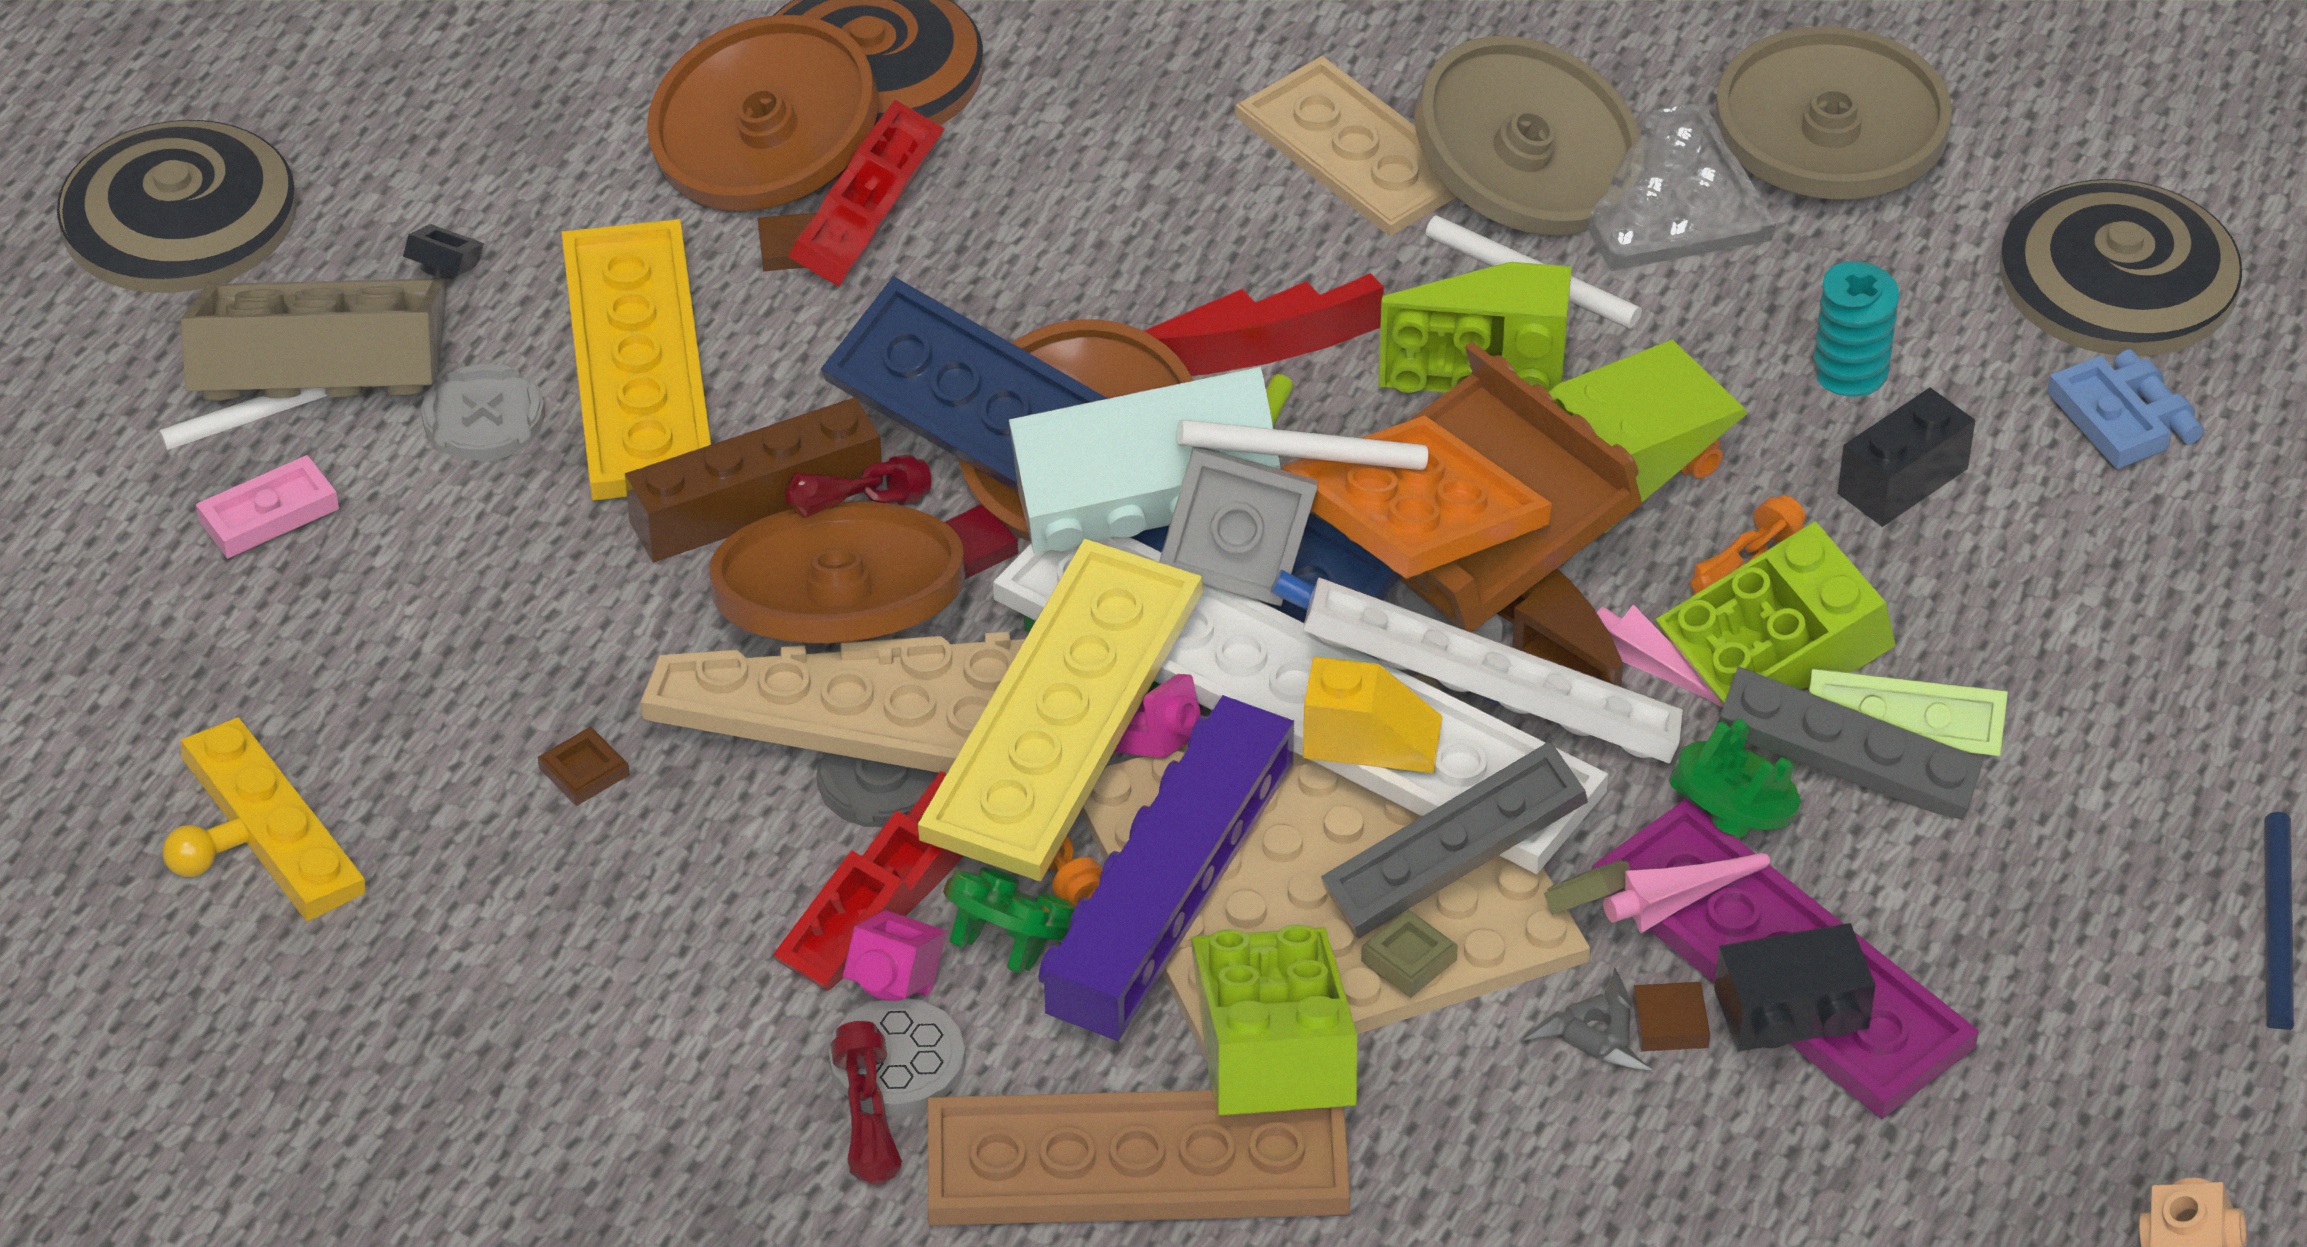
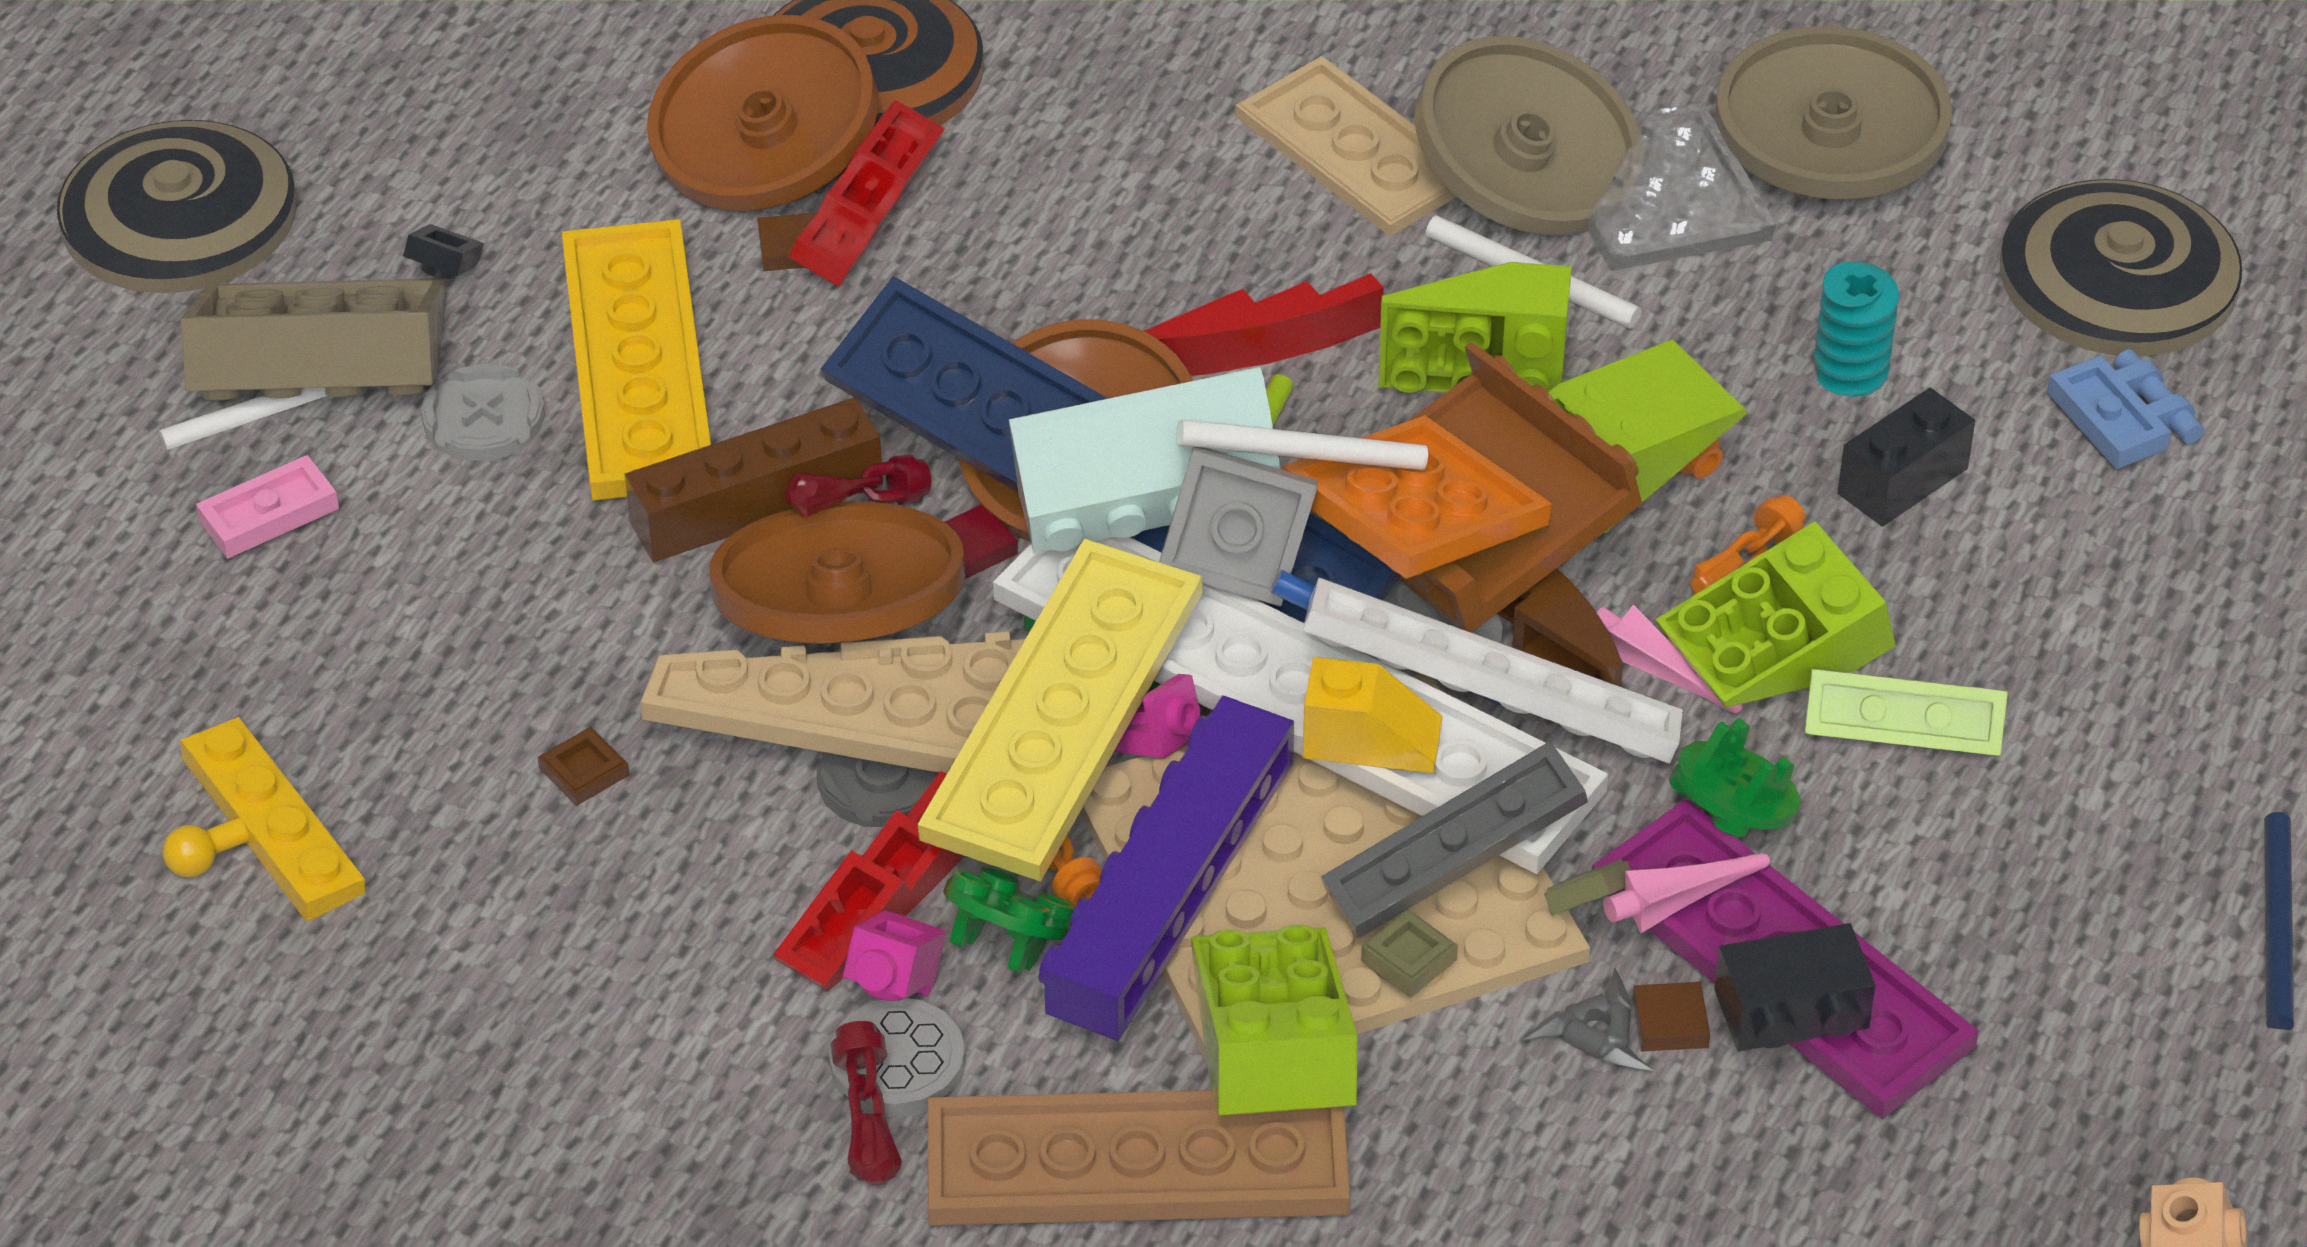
dark grey plate [1716,666,1984,820] -> none

